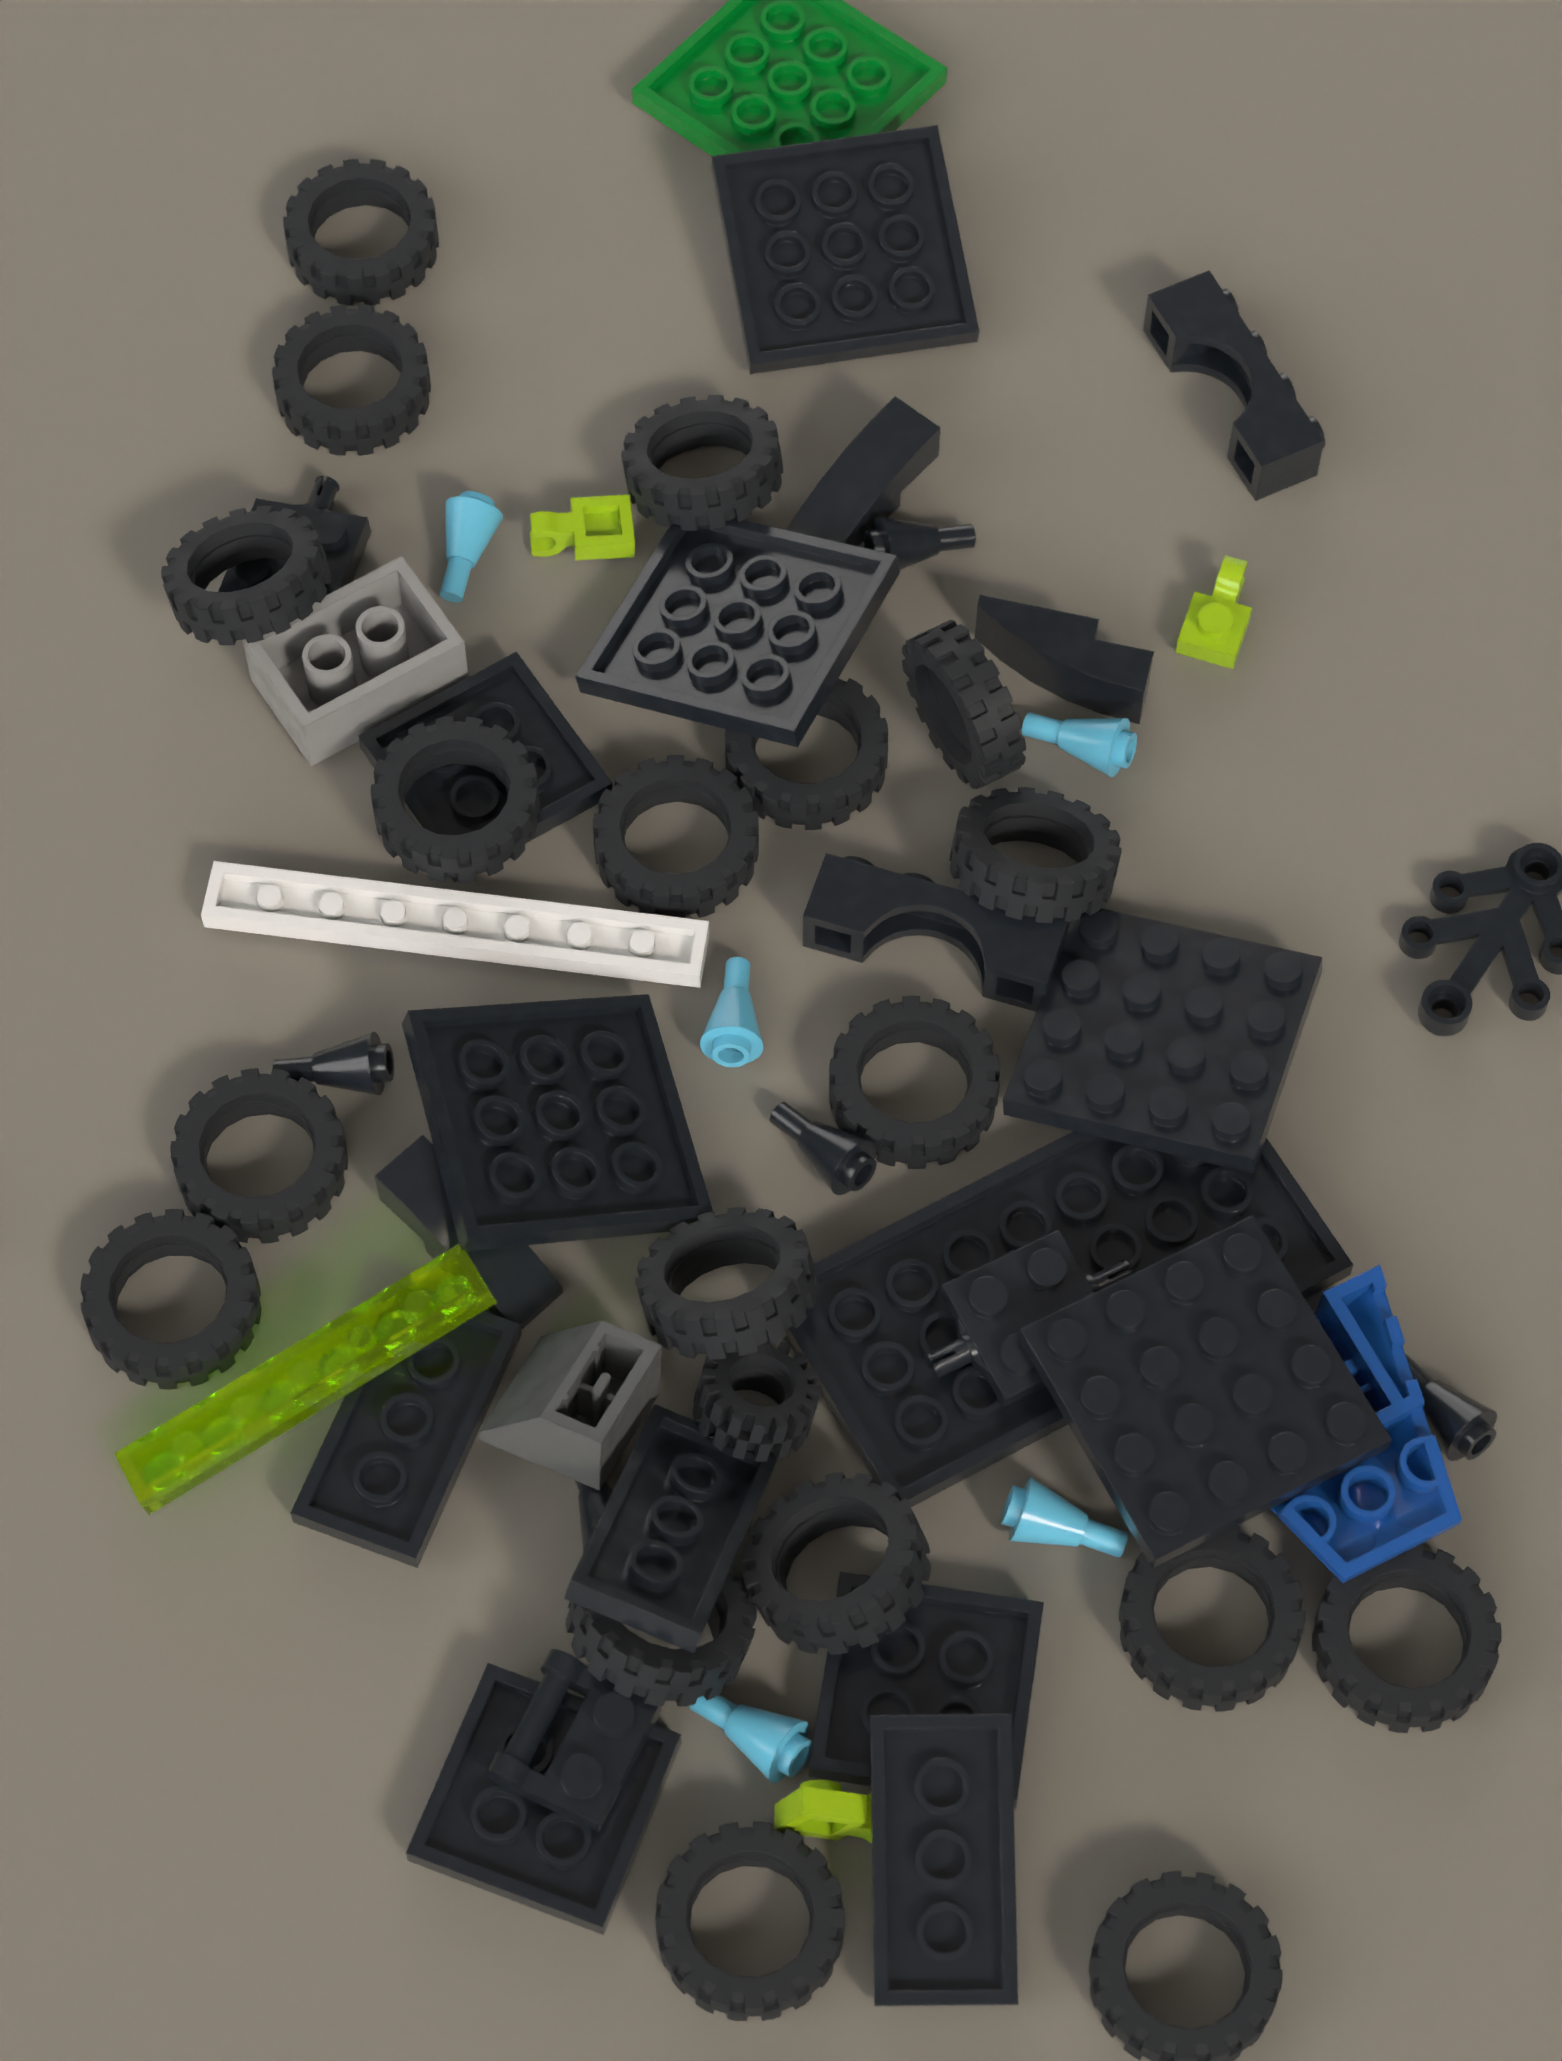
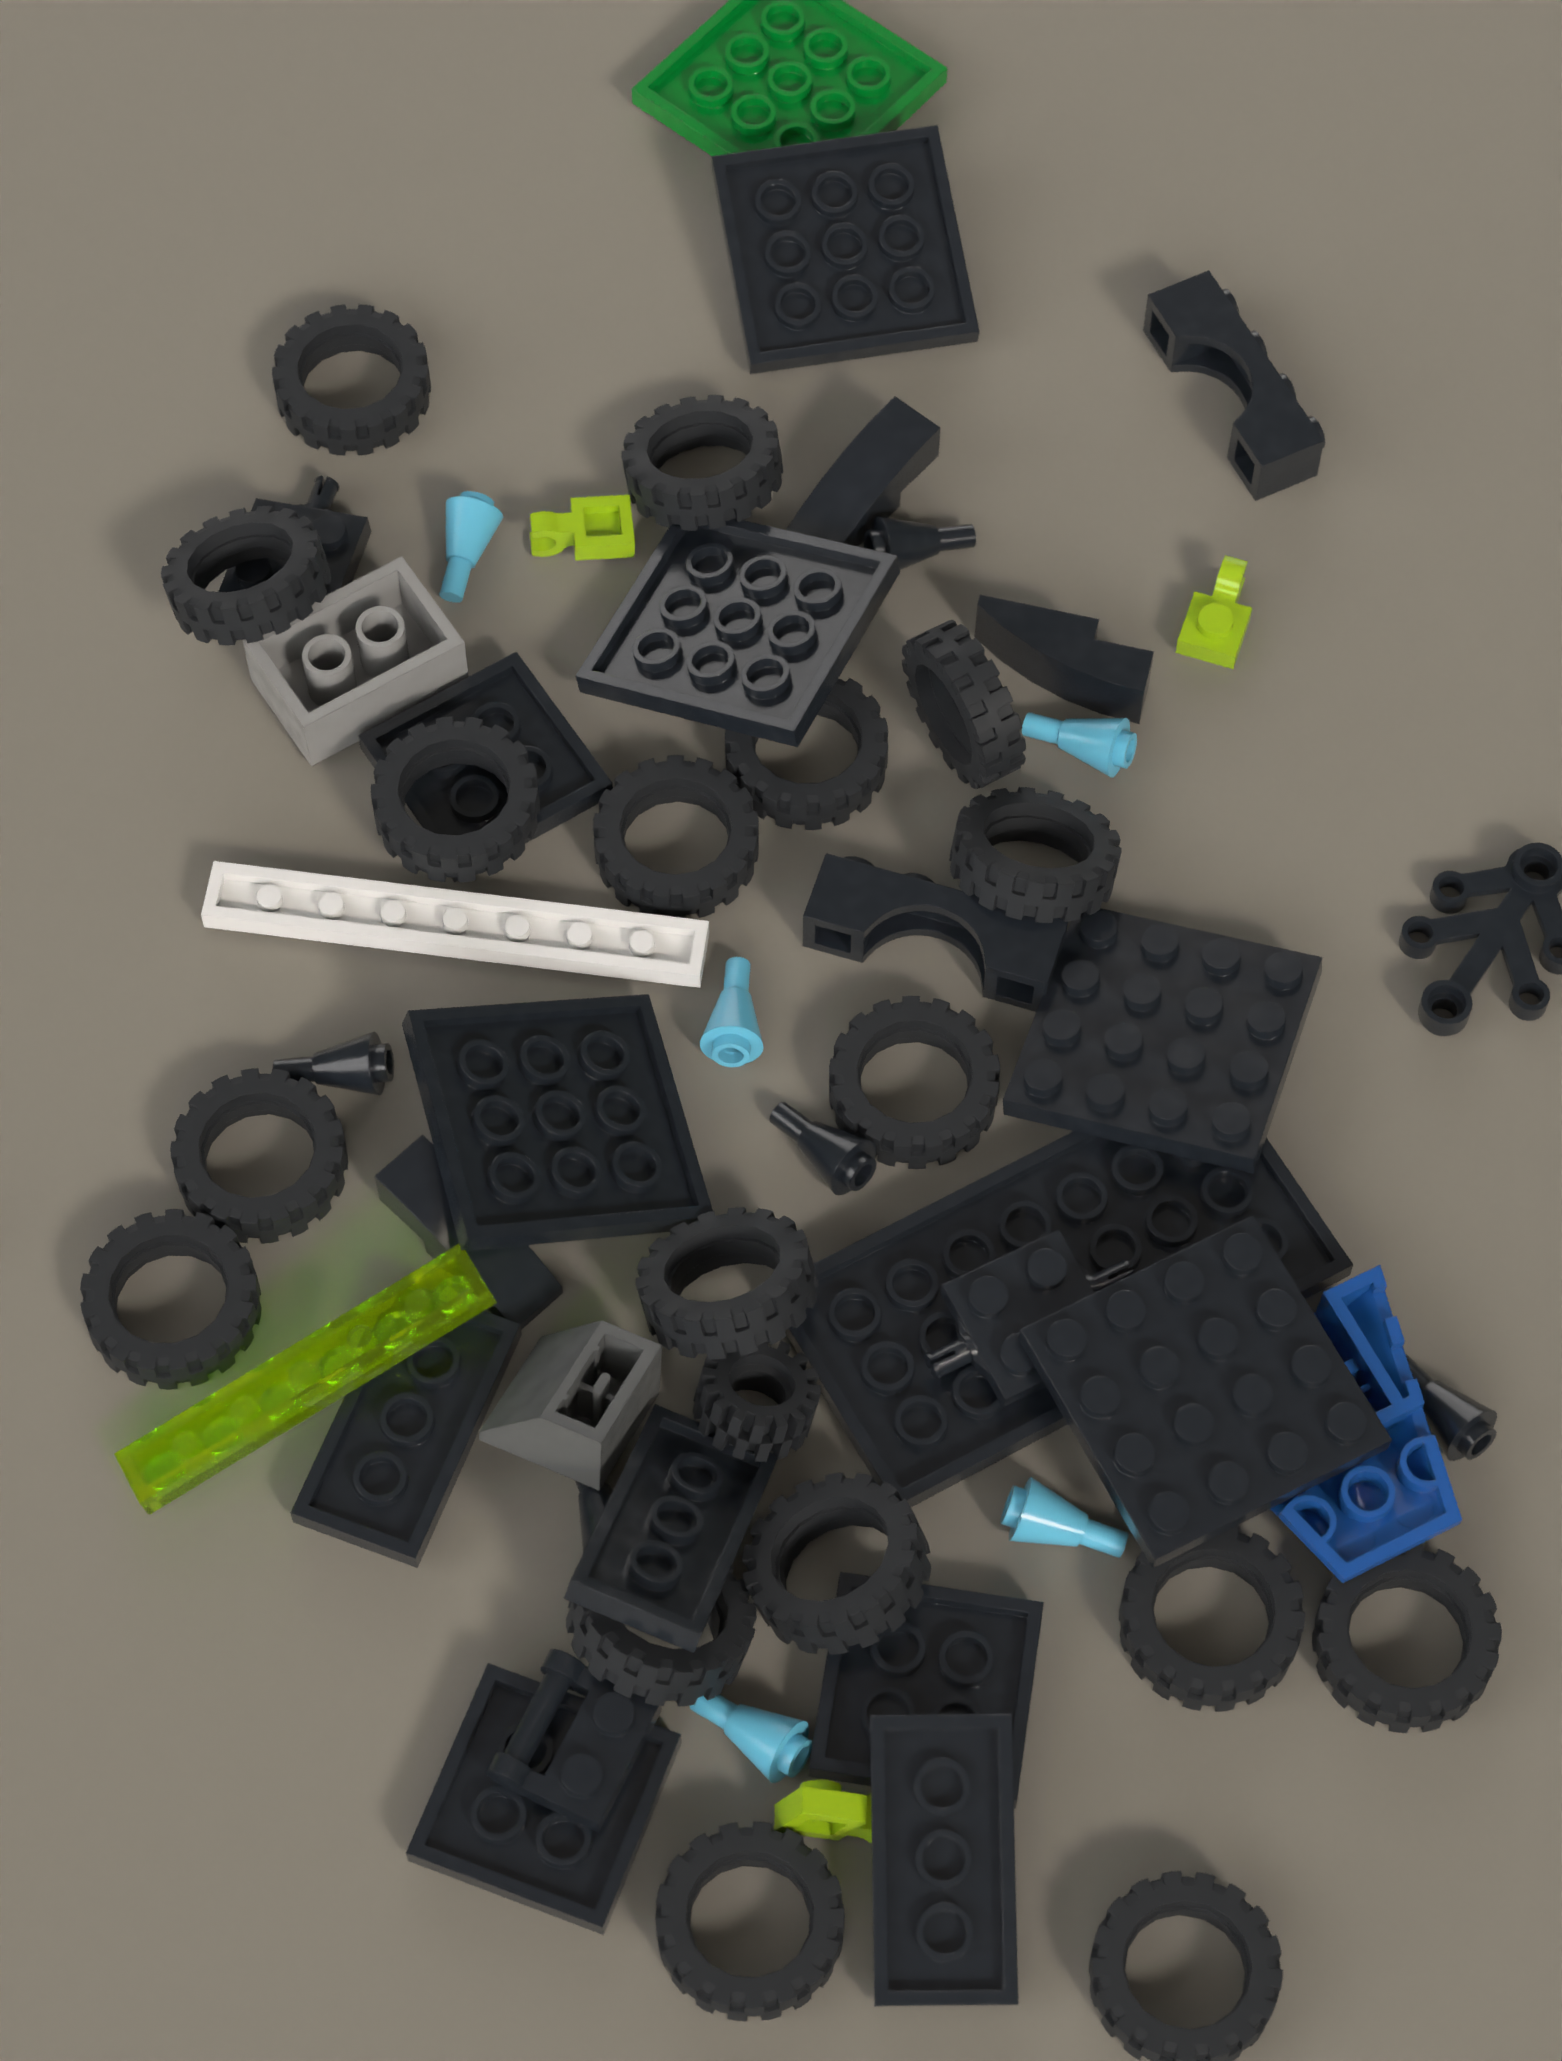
black tyre [283,159,439,306] -> none

